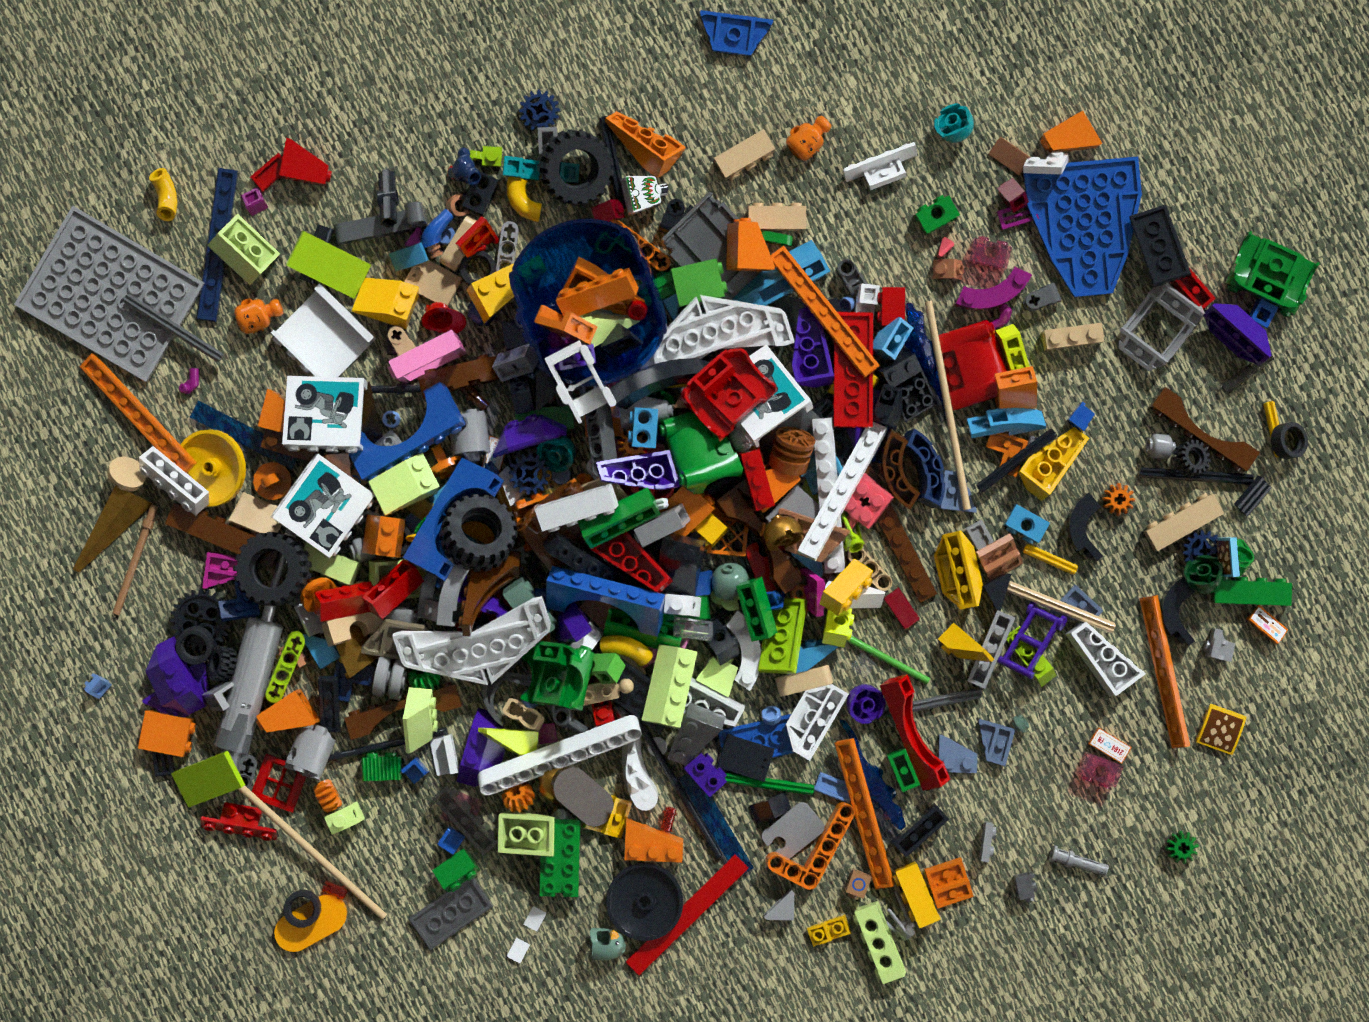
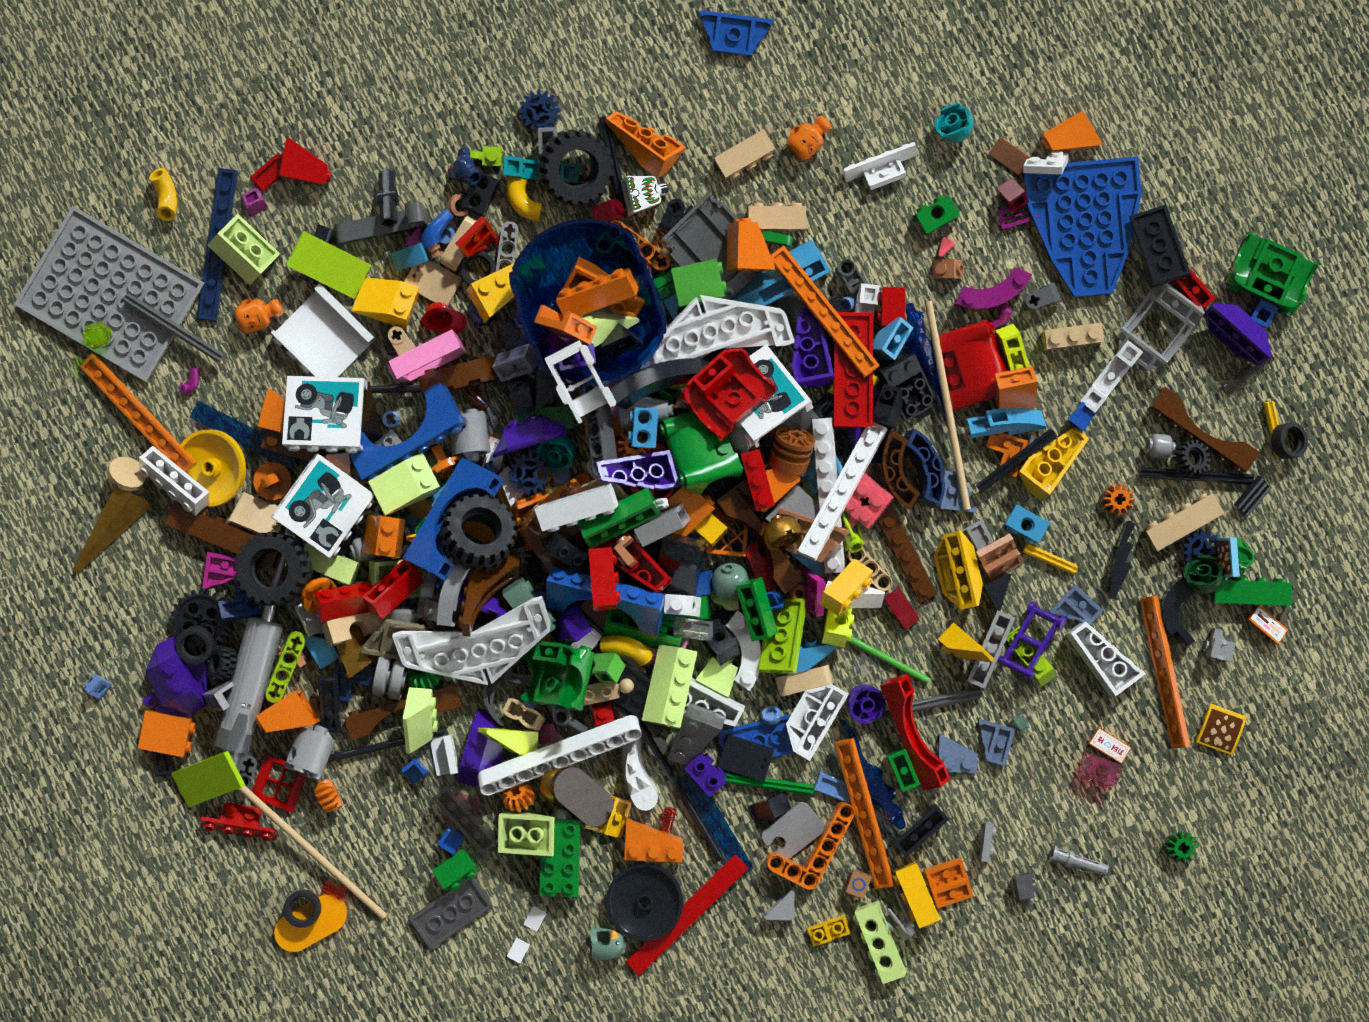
medium nougat bar [112,505,158,615] -> none
yellowish green torso [324,802,365,835] -> none
green brick [362,752,403,781] -> none
red tile [627,300,648,321] -> none
clear pink brick [968,236,1012,271] -> none
tan axle [1007,581,1116,633] -> none
black arch [1067,492,1103,561] -> none
none -> clear neon green head [82,322,112,349]
none -> red brick [588,547,621,611]
none -> nougat bracket [614,535,637,567]
none -> white slope [1080,340,1143,413]
none -> black slope [1108,521,1136,599]

